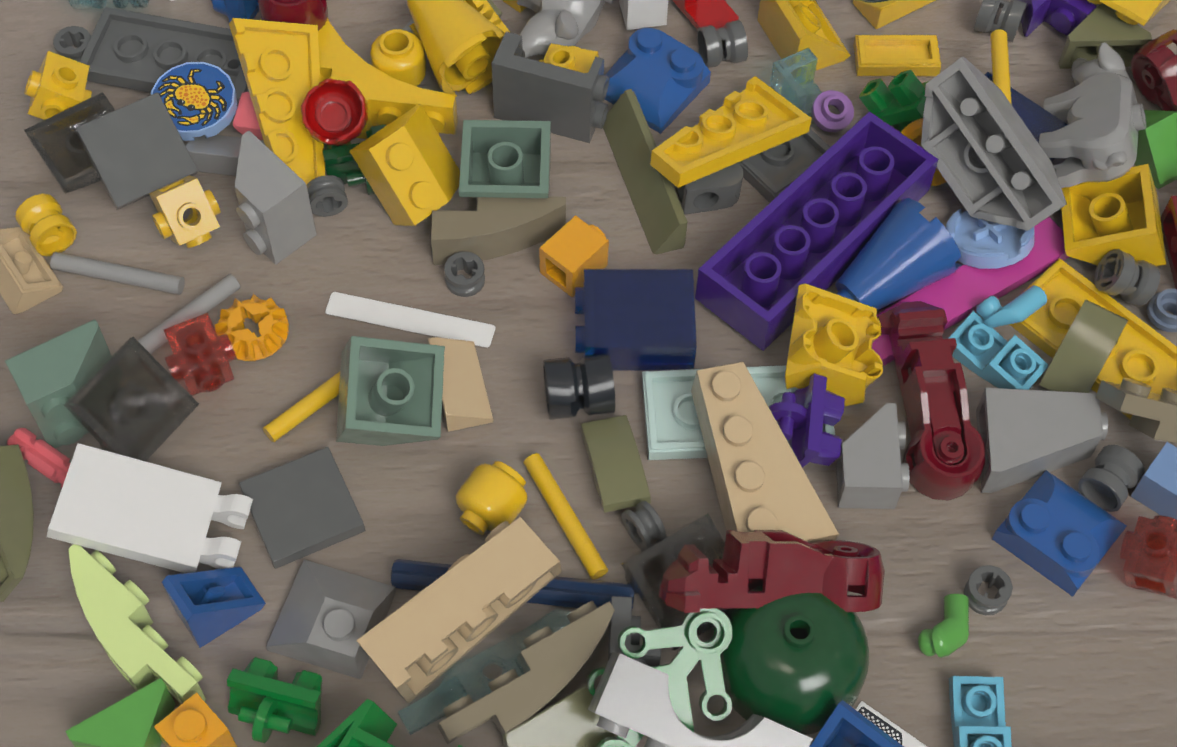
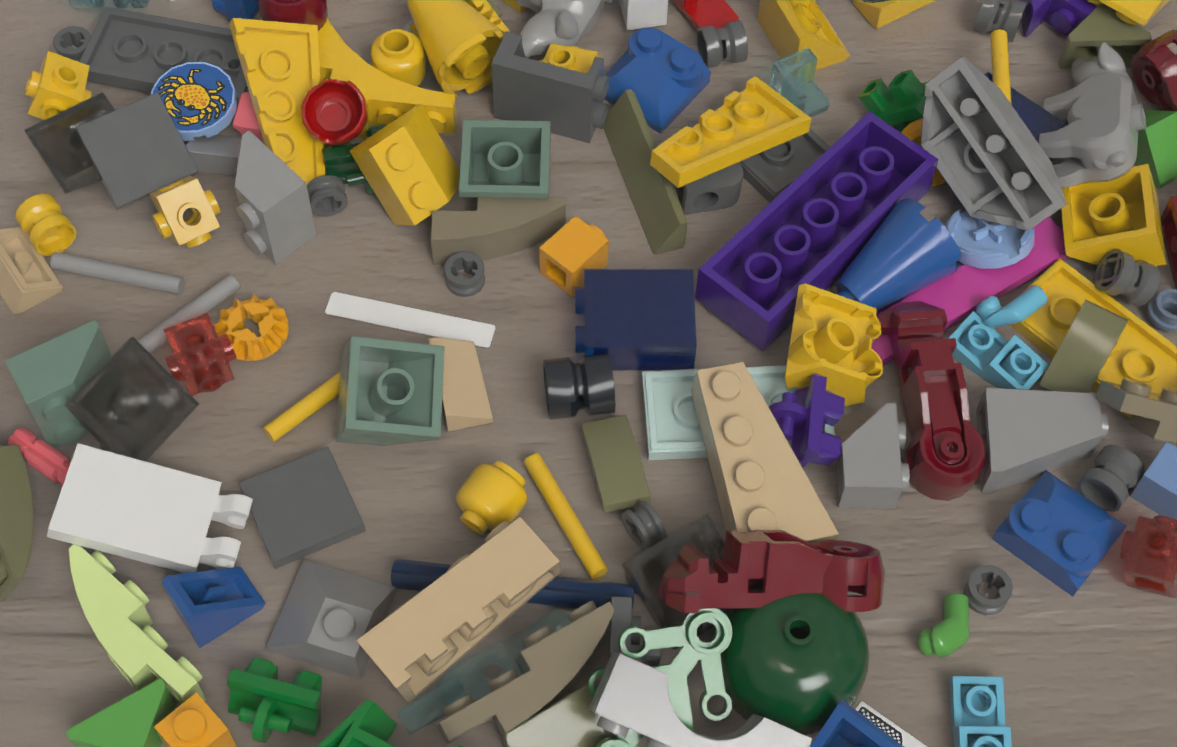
medium lavender plate [811,90,854,132] -> none
yellow tile [853,35,941,76] -> none

